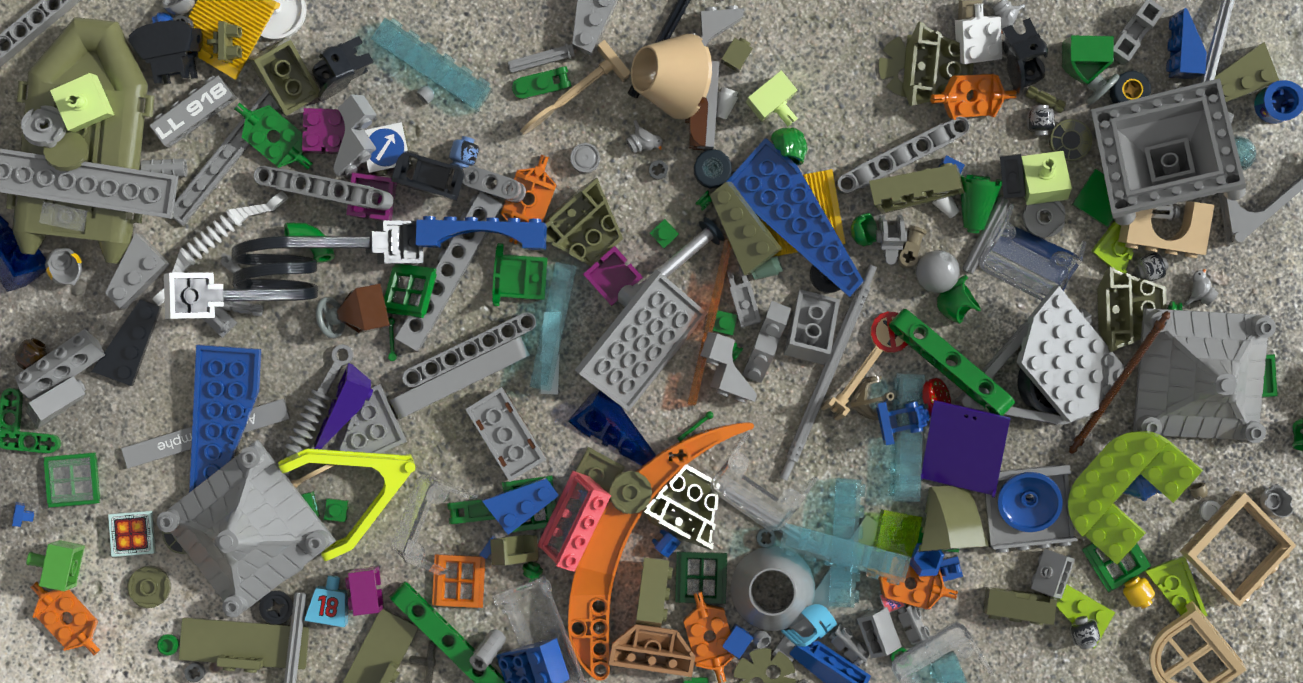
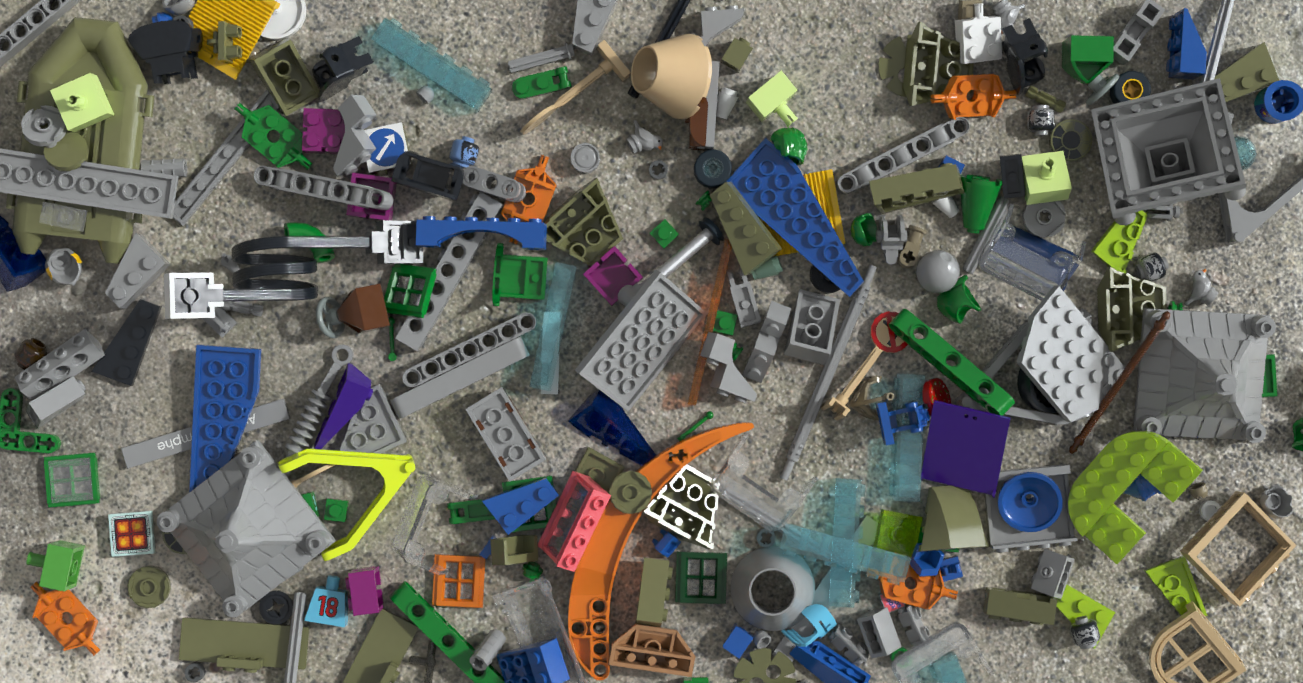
blue tile [12,502,34,527] -> none
light grey brick [150,75,238,148] -> none
white piece [153,191,288,306] -> none
green plate [157,634,179,656] -> none
orange plate [683,591,735,683] -> none
green tile [1071,169,1113,227] -> none
green piece [1081,542,1151,593] -> none
tan arch [1118,201,1214,258] -> none
yellow head [1123,576,1155,609] -> none

